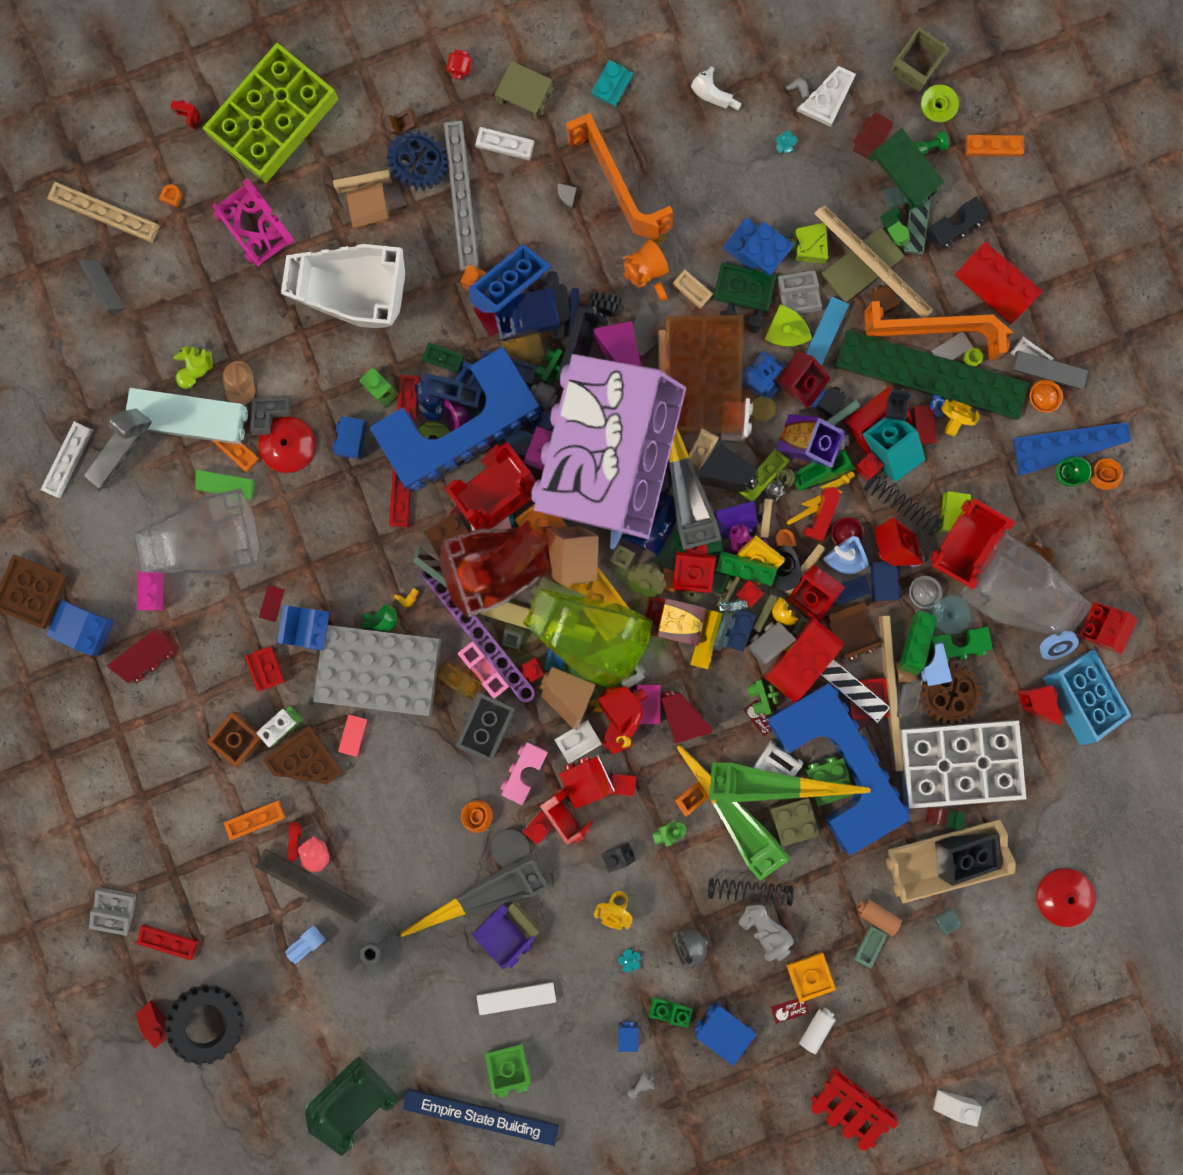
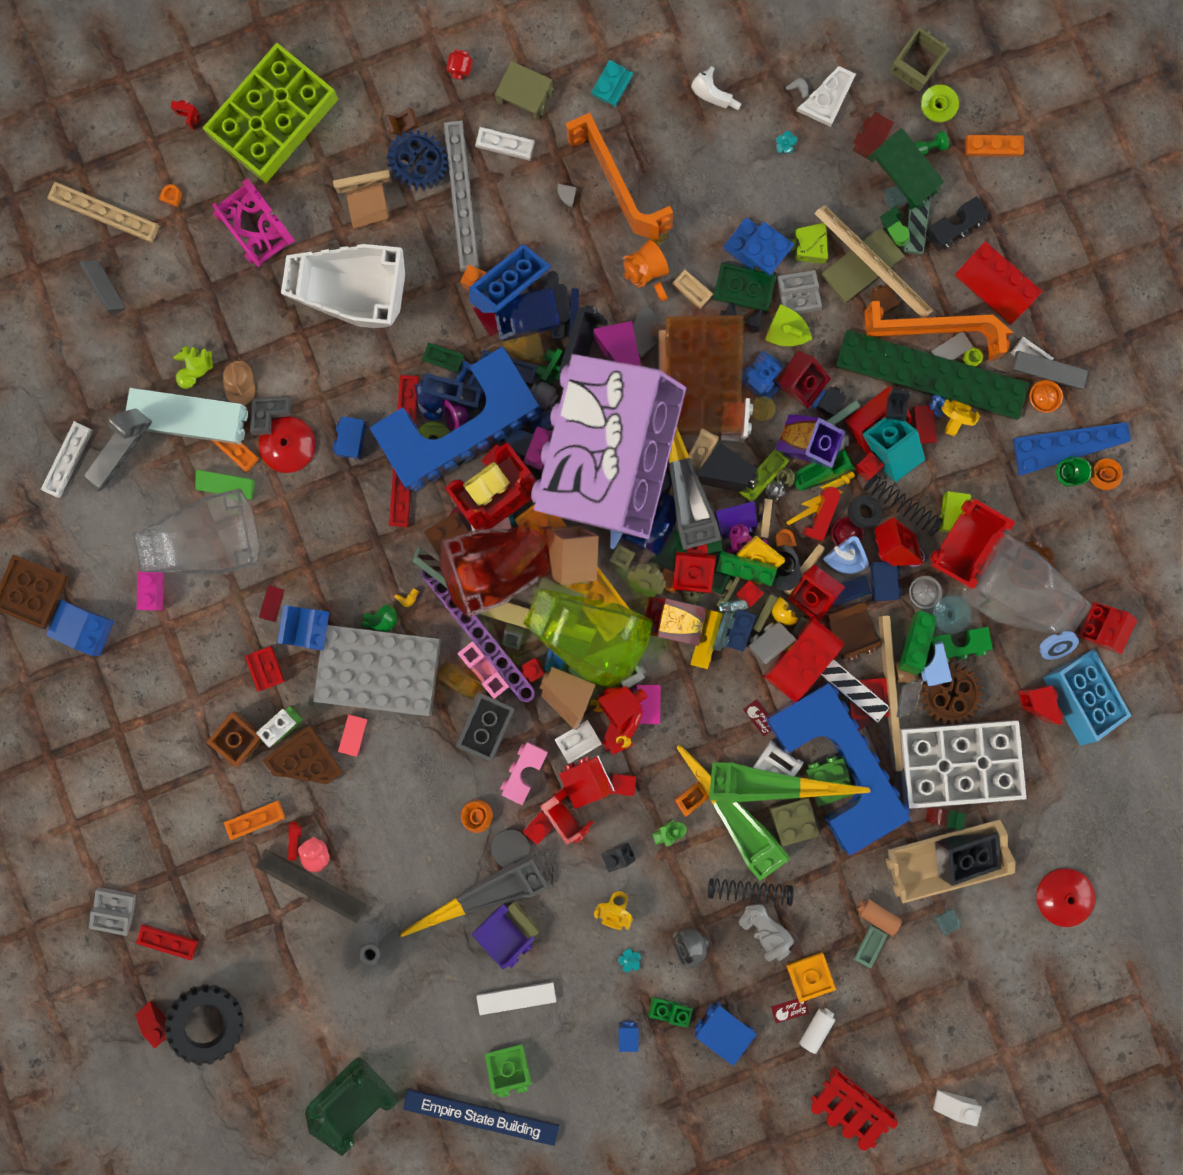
dark red slope [108,629,180,684] -> none
light blue piece [285,925,326,964] -> none
bright green torso [359,367,398,408] -> none
black tyre [587,292,622,317] -> none
light grey piece [627,1072,655,1099] -> none
dark red slope [660,690,713,744] -> none
bright green hips [747,678,782,715] -> none
dark azure tile [806,297,849,366] -> none
none -> light yellow brick [463,462,510,506]
none -> black tyre [848,495,882,529]

